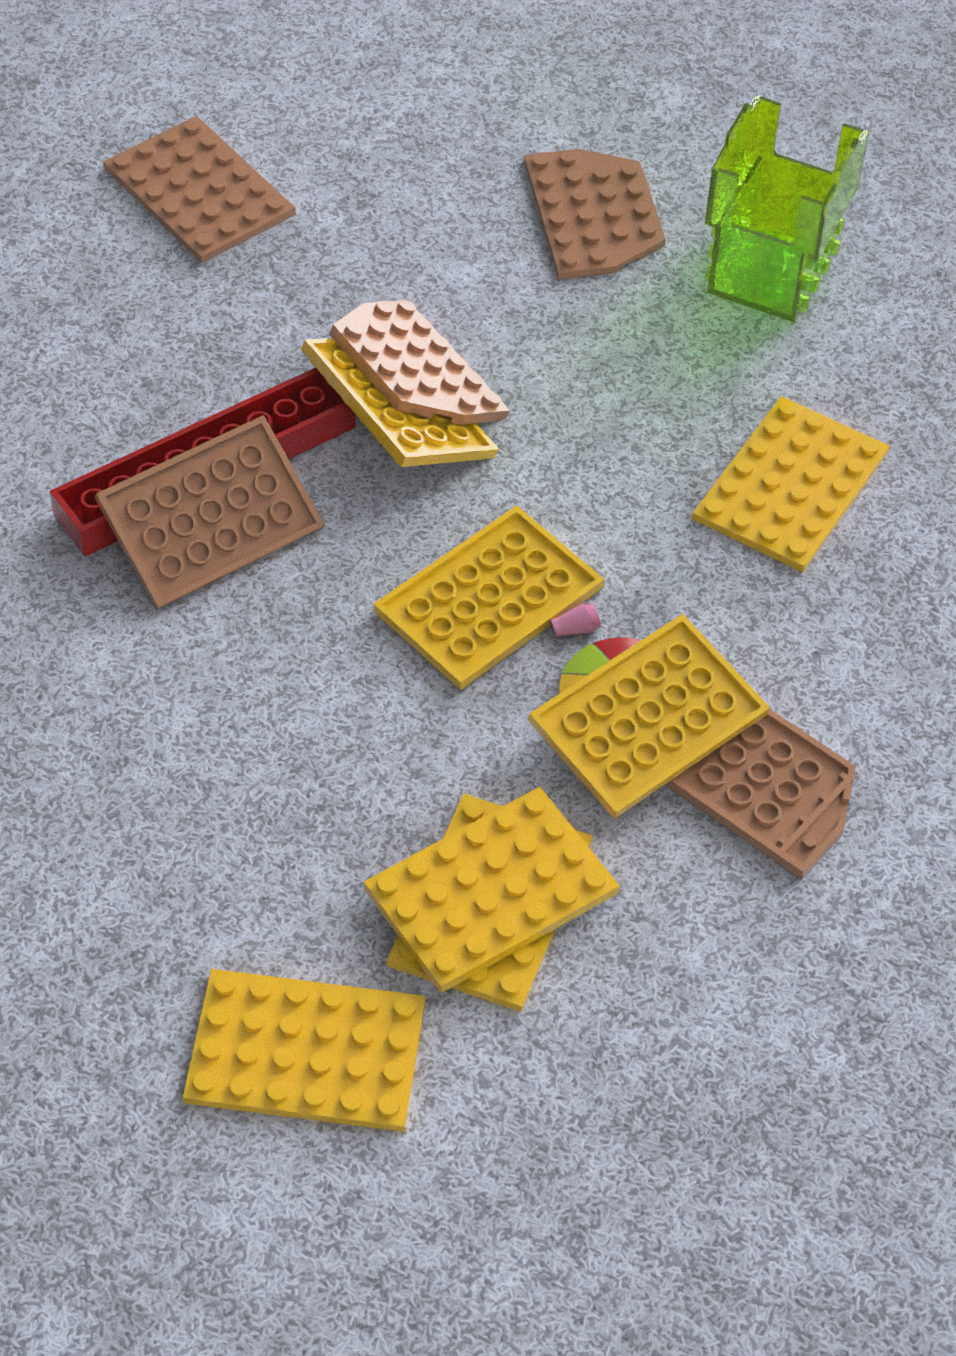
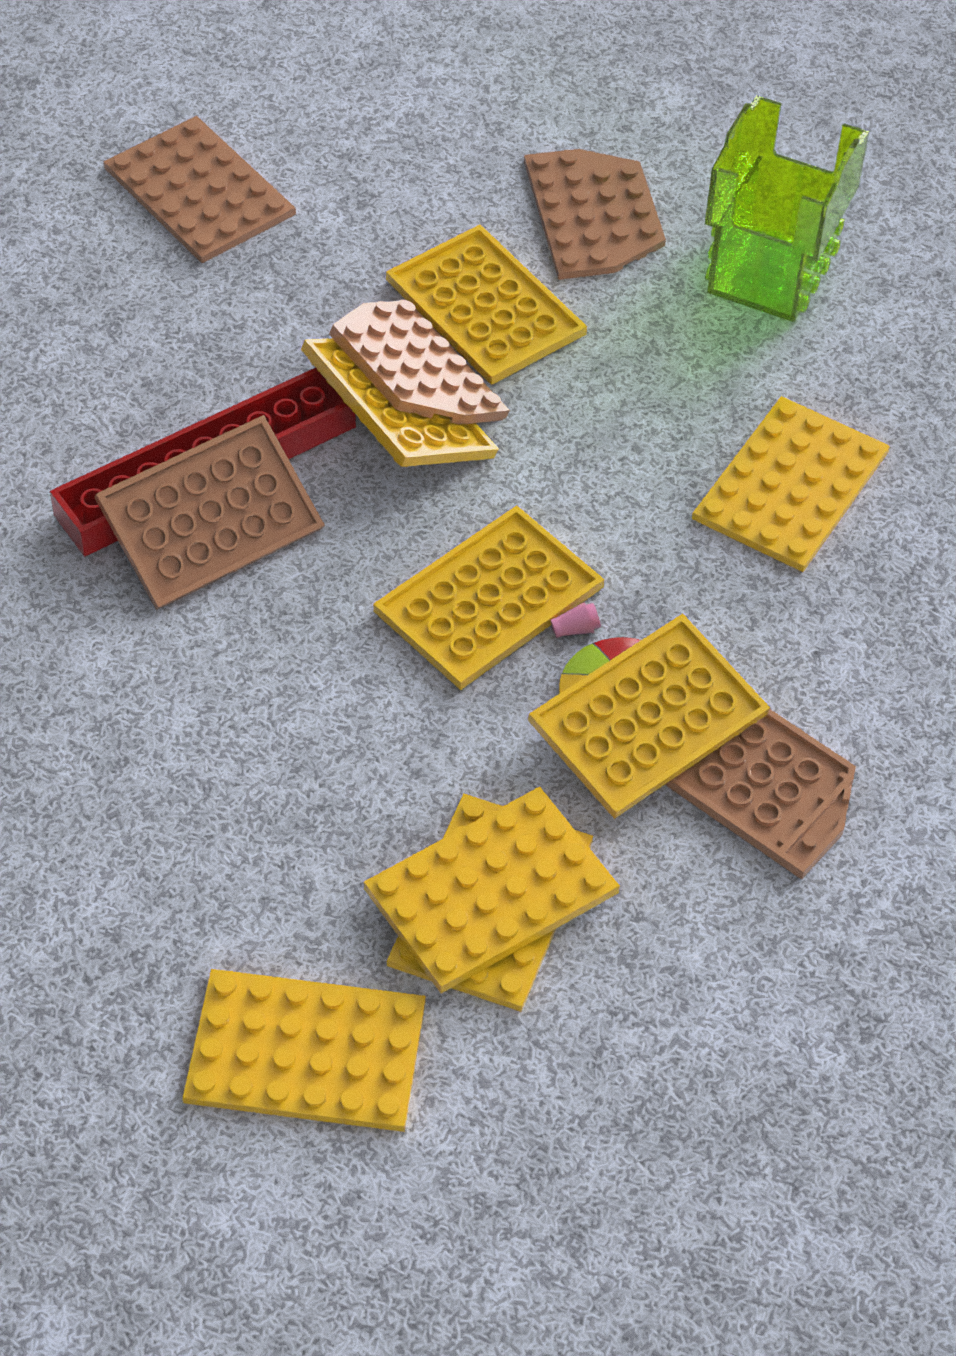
none -> yellow plate [386,224,587,385]

